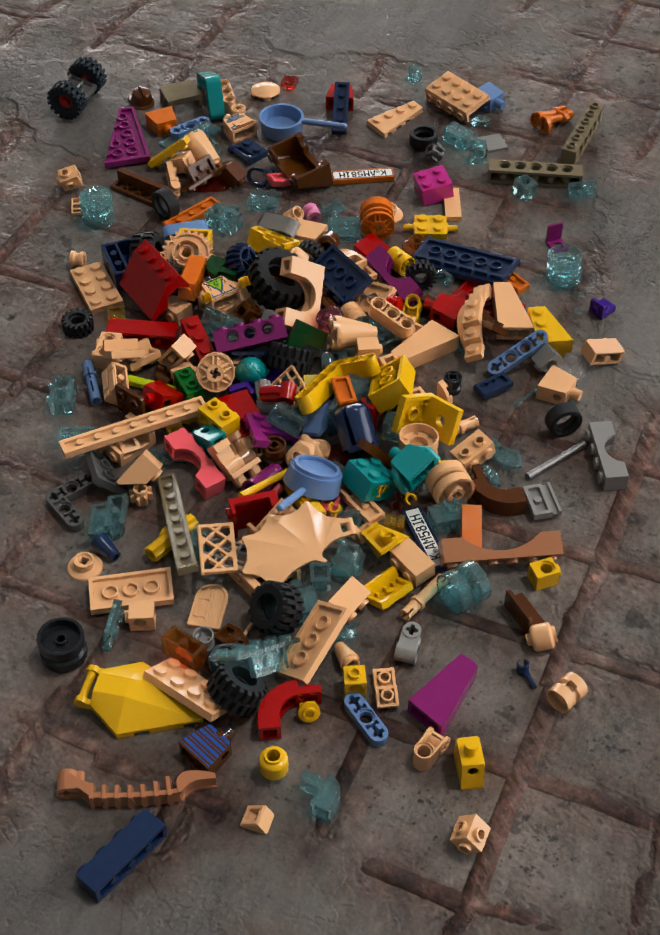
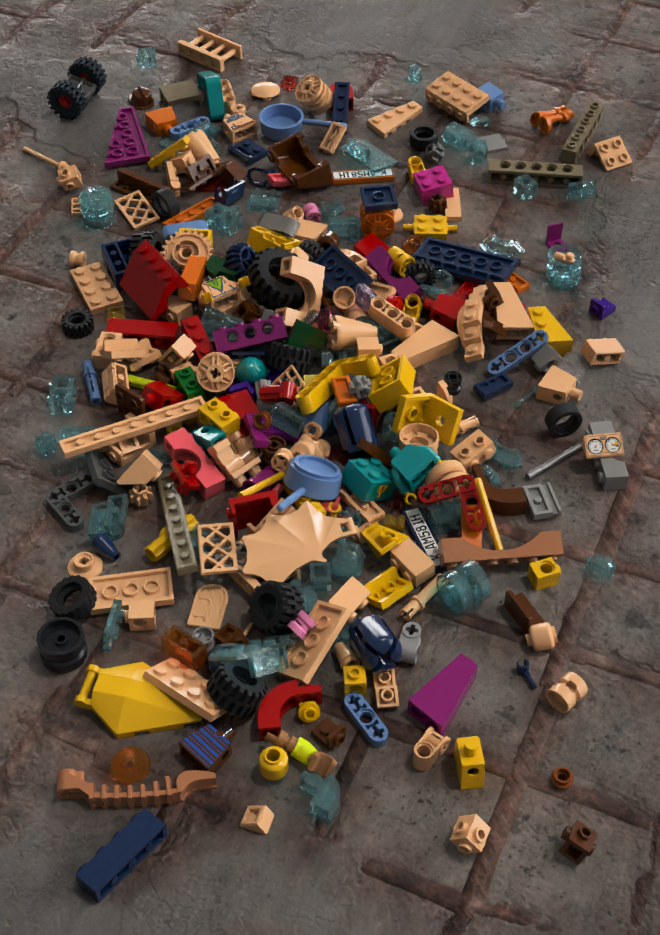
none -> light nougat piece [22,146,70,170]
none -> clear light blue gear [33,431,58,455]
none -> black tyre [48,575,97,621]
none -> clear orange piece [110,746,151,785]
none -> light nougat window [114,190,160,230]
none -> clear light blue brick [136,47,157,68]
none -> red hips [169,460,200,495]
none -> light nougat fence [177,28,242,73]
none -> dark blue hinge [212,179,245,207]
none -> dark orange plate [253,411,272,430]
none -> medium nougat piece [264,730,337,781]
none -> light nougat wheel [271,448,294,472]
none -> bright pink wheel [287,610,317,640]
none -> light nougat wheel [295,75,334,115]
none -> clear smoke pin [301,309,320,325]
none -> light nougat bush [304,421,323,440]
none -> reddish brown bracket [311,717,346,751]
none -> light nougat tile [319,121,347,155]
none -> light nougat wheel [333,286,356,310]
none -> clear light blue bracket [339,137,399,173]
none -> light grey gear [348,375,372,398]
none -> dark blue cylinder [348,614,402,674]
none -> piece [355,283,377,310]
none -> dark blue plate [360,184,398,212]
none -> yellow piece [407,156,426,184]
none -> red beam [418,474,486,532]
none -> clear light blue wheel [420,284,451,295]
none -> reddish brown gear [428,193,447,214]
none -> yellow bar [474,478,504,550]
none -> clear light blue tile [479,234,526,258]
none -> reddish brown bracket [483,279,504,311]
none -> dark orange plate [550,767,574,790]
none -> light nougat arm [553,252,575,264]
none -> reddish brown brick [558,820,598,865]
none -> slope [582,432,624,459]
none -> clear light blue head [584,552,617,582]
none -> light nougat bracket [587,135,632,172]

